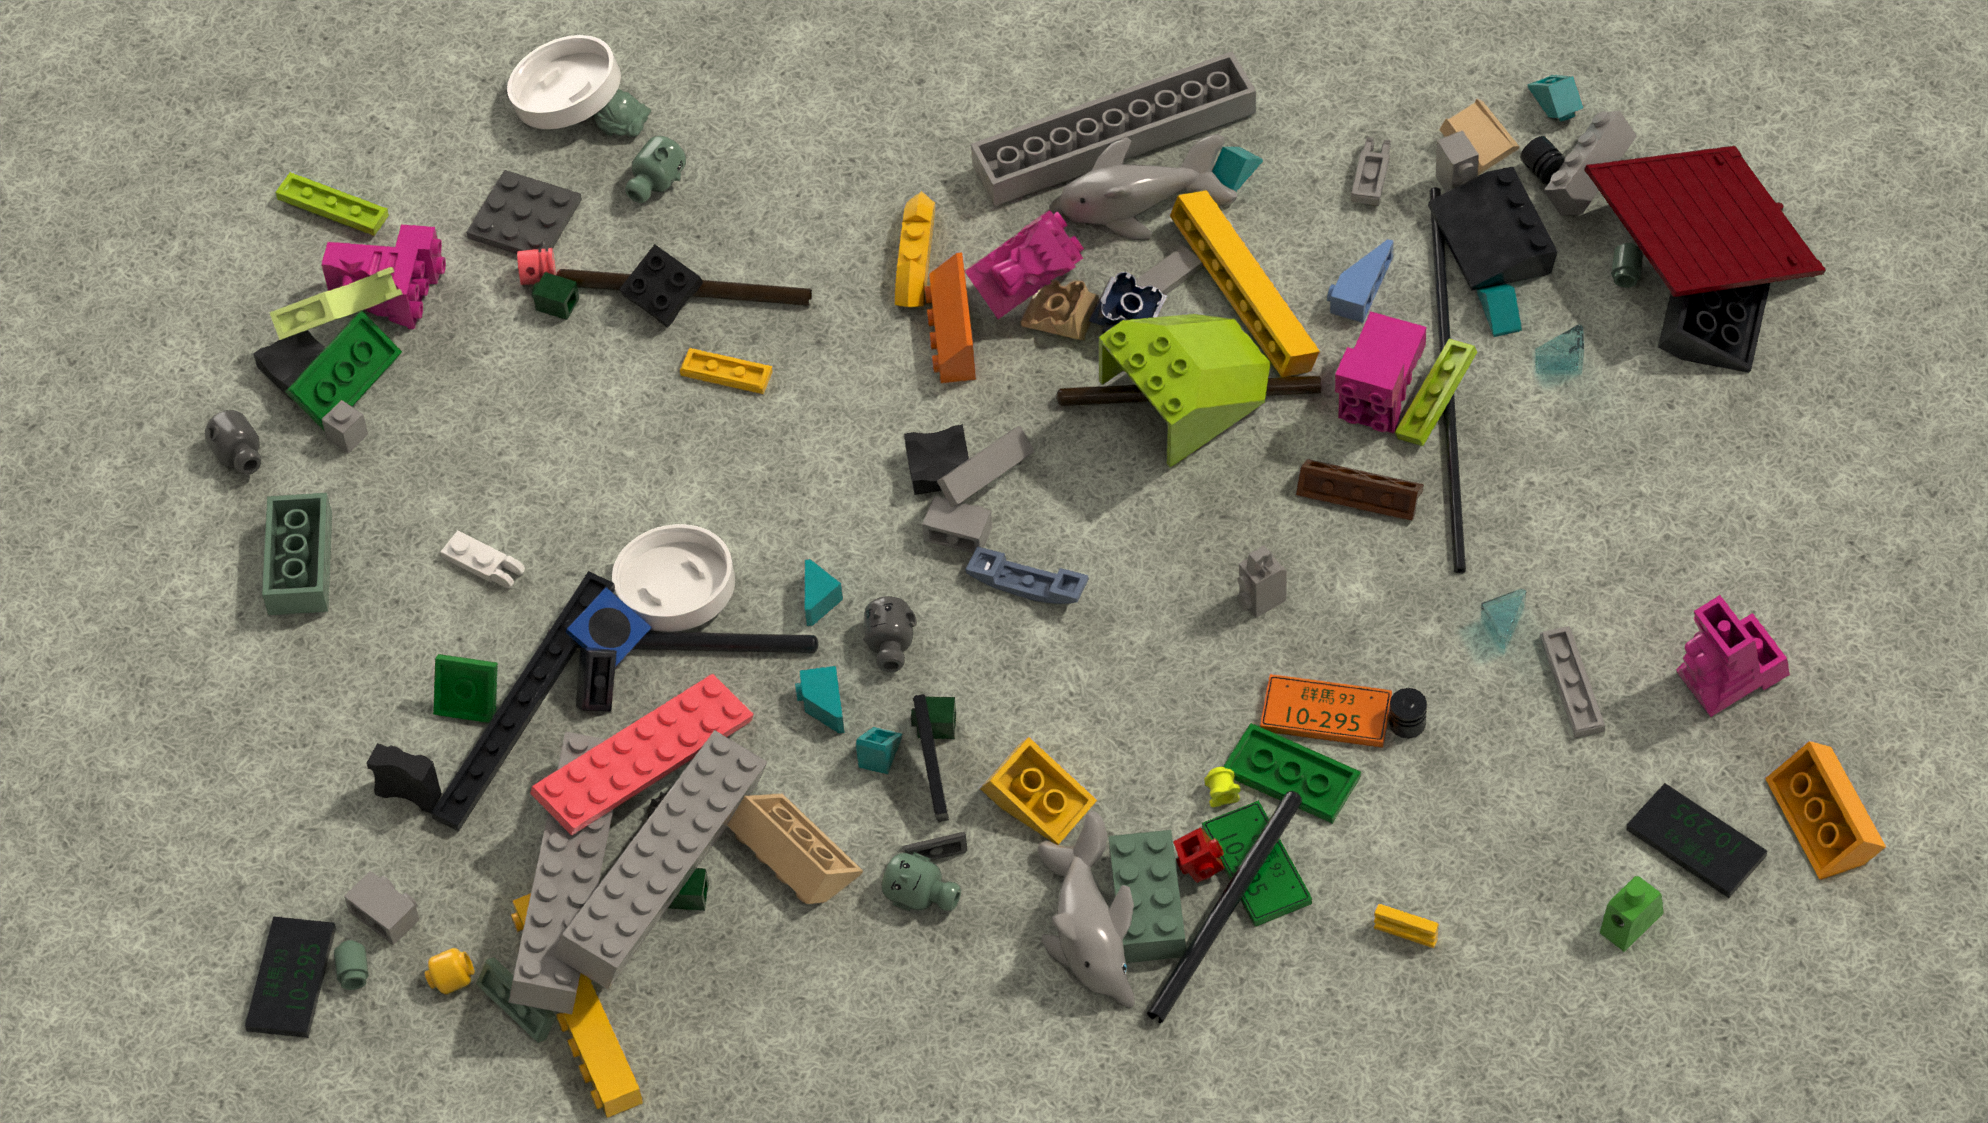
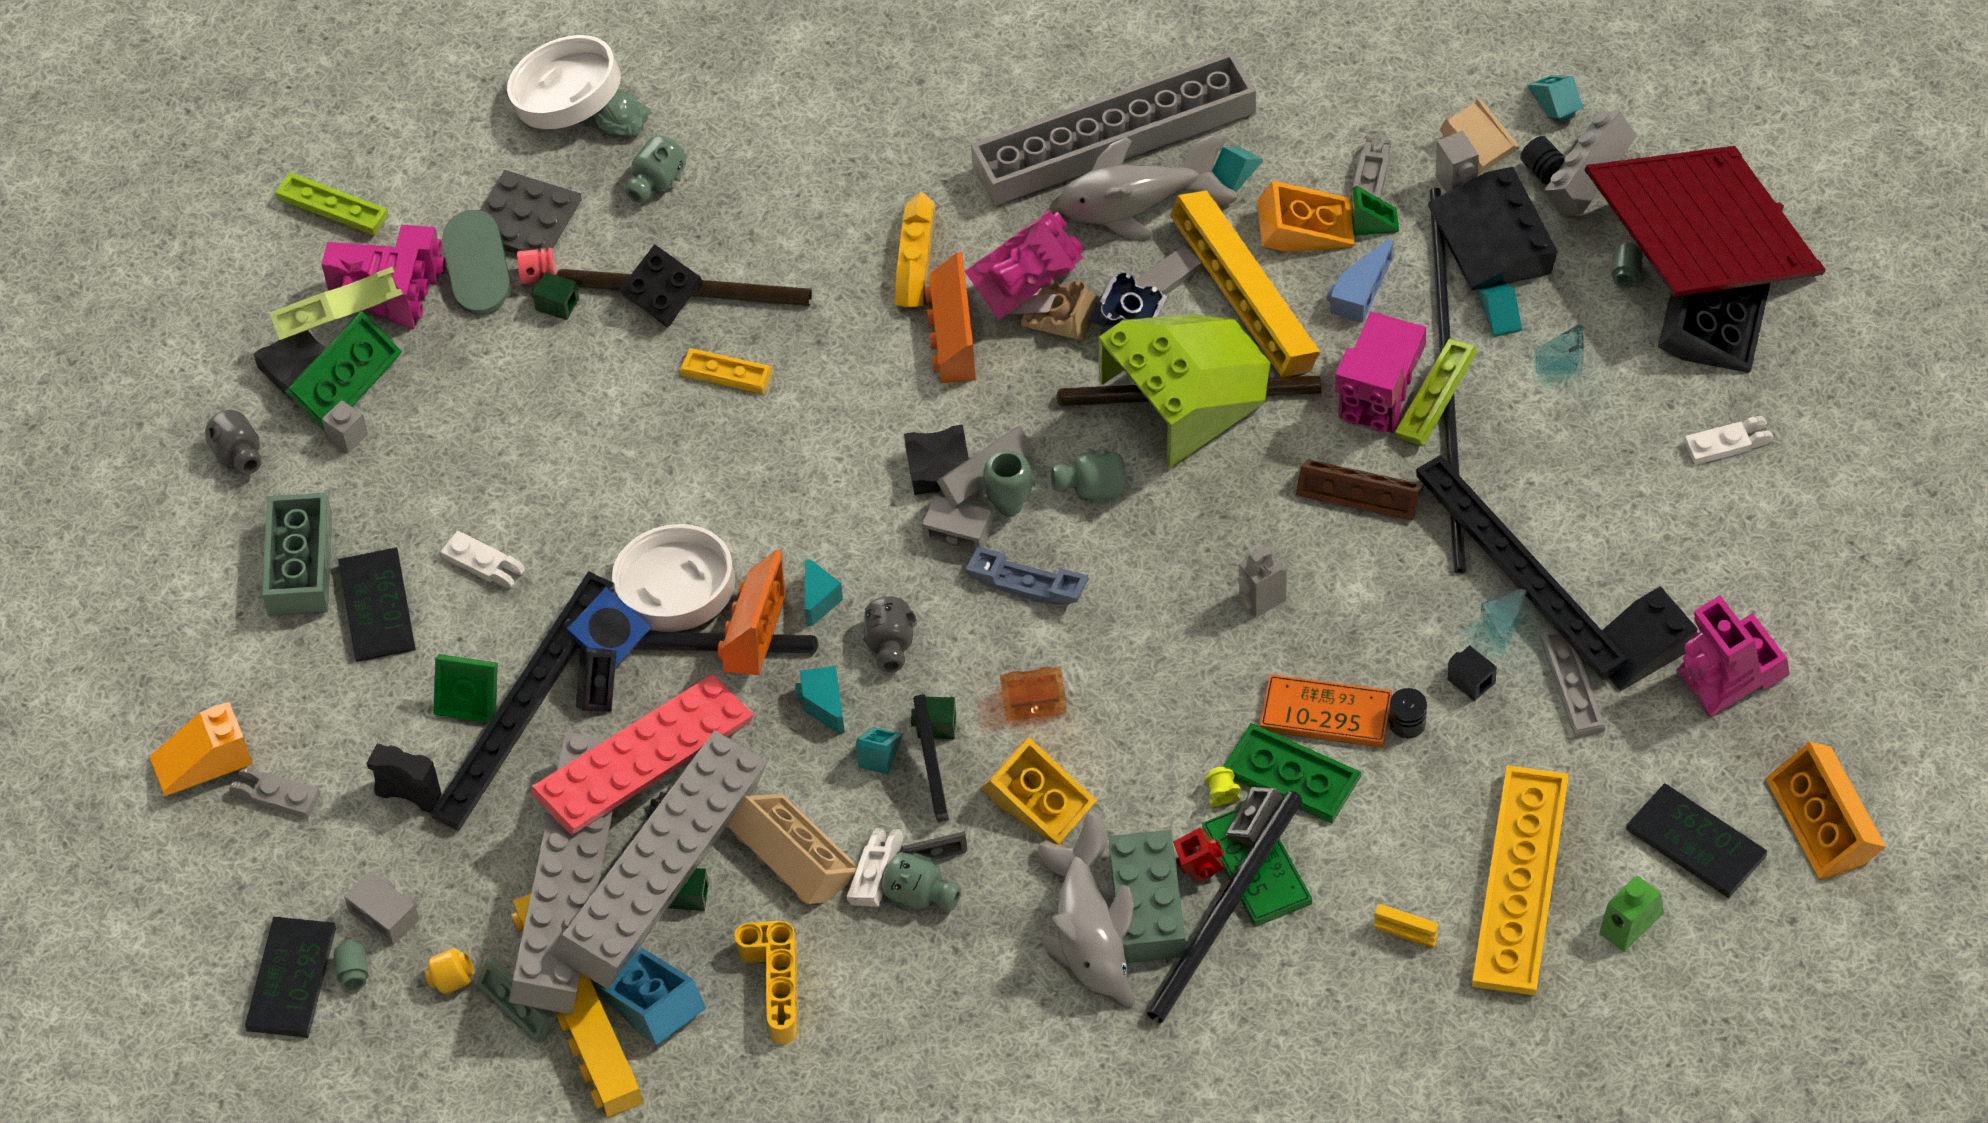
none -> light orange slope [149,702,252,797]
none -> light grey hinge [229,767,321,819]
none -> black tile [338,547,416,662]
none -> sand green tile [442,210,511,315]
none -> dark azure slope [593,948,706,1045]
none -> orange slope [718,550,786,675]
none -> yellow beam [734,921,798,1045]
none -> white hinge [847,829,903,907]
none -> sand green piece [980,450,1036,516]
none -> clear orange brick [1000,666,1067,722]
none -> white sticker [1007,294,1055,314]
none -> sand green piece [1051,449,1126,504]
none -> dark grey slope [1225,787,1283,848]
none -> light orange slope [1257,180,1355,252]
none -> green slope [1352,185,1399,236]
none -> black plate [1416,455,1628,680]
none -> black brick [1448,645,1497,701]
none -> yellow plate [1472,765,1569,996]
none -> black slope [1602,586,1698,692]
none -> white hinge [1684,416,1774,465]

